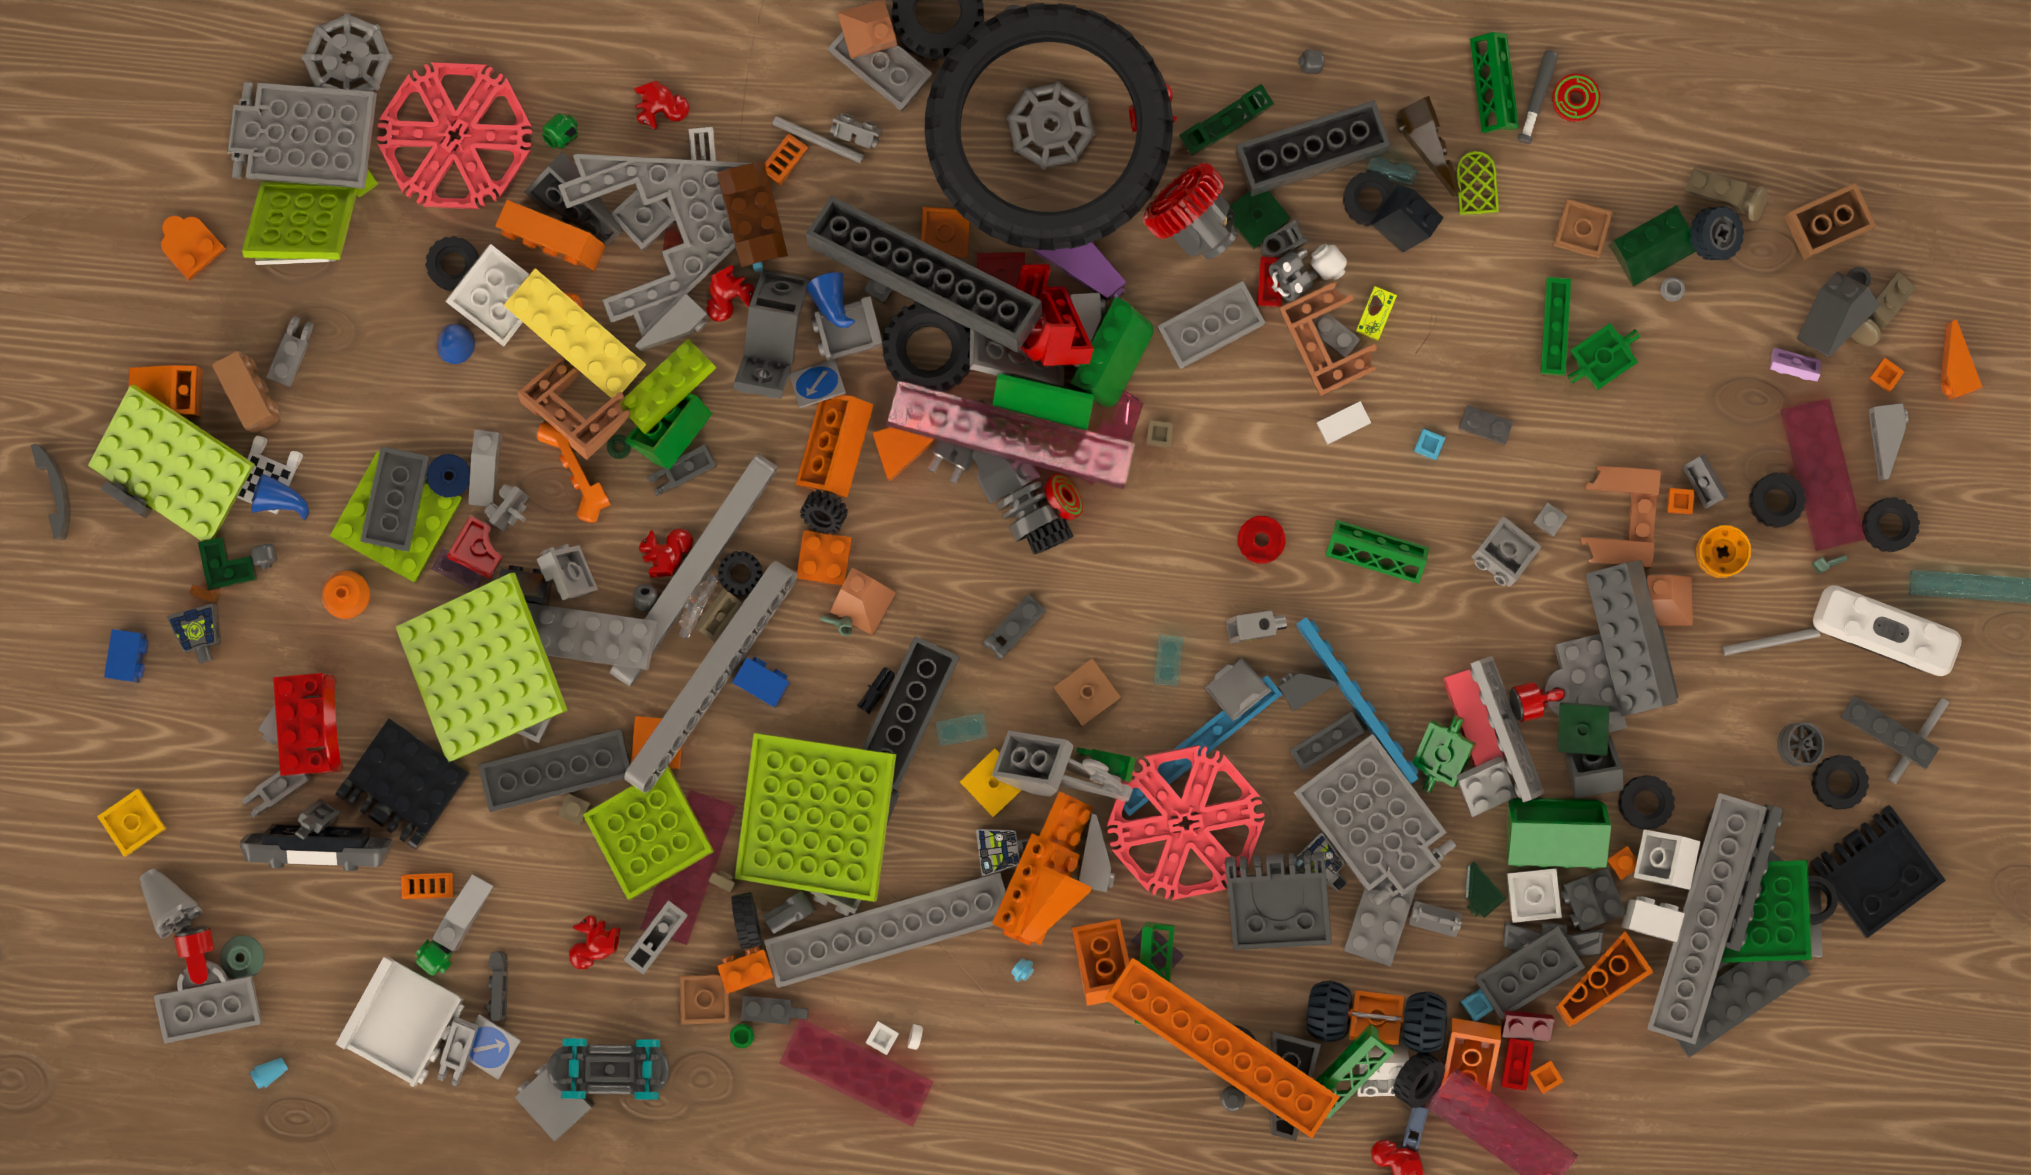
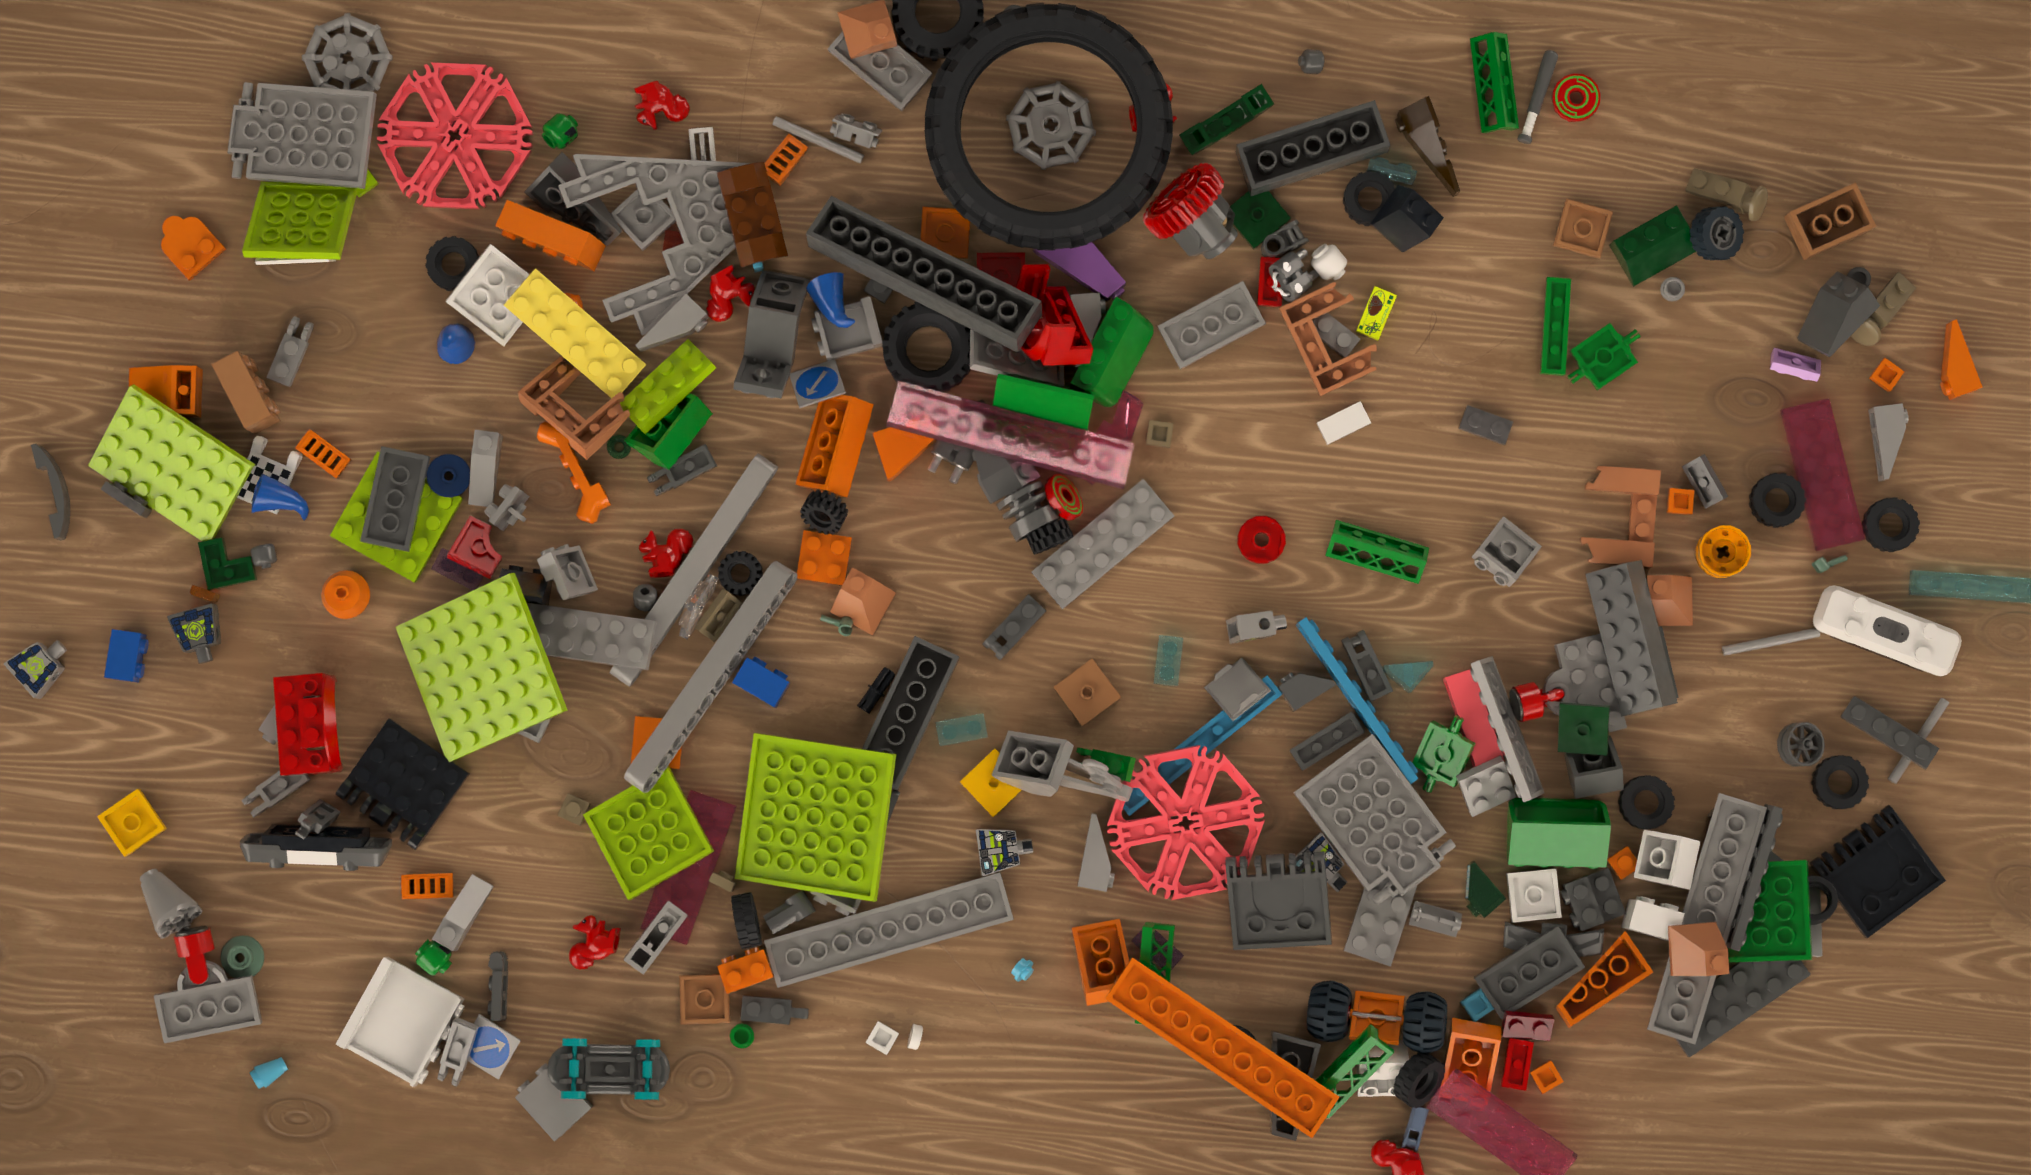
dark grey plate [478,729,630,812] -> none
clear pink plate [779,1019,934,1127] -> none
orange wedge [992,791,1093,946] -> none
dark grey piece [1220,1086,1245,1111] -> none
medium azure tile [1413,428,1446,461] -> none
lime window [1456,151,1499,215] -> none
light grey plate [1533,503,1568,537] -> none
none -> torso [4,640,67,699]
none -> orange slope [295,429,351,479]
none -> light grey plate [1031,479,1174,610]
none -> dark grey plate [1341,630,1393,702]
none -> clear light blue slope [1382,661,1433,693]
none -> nougat slope [1668,922,1729,976]

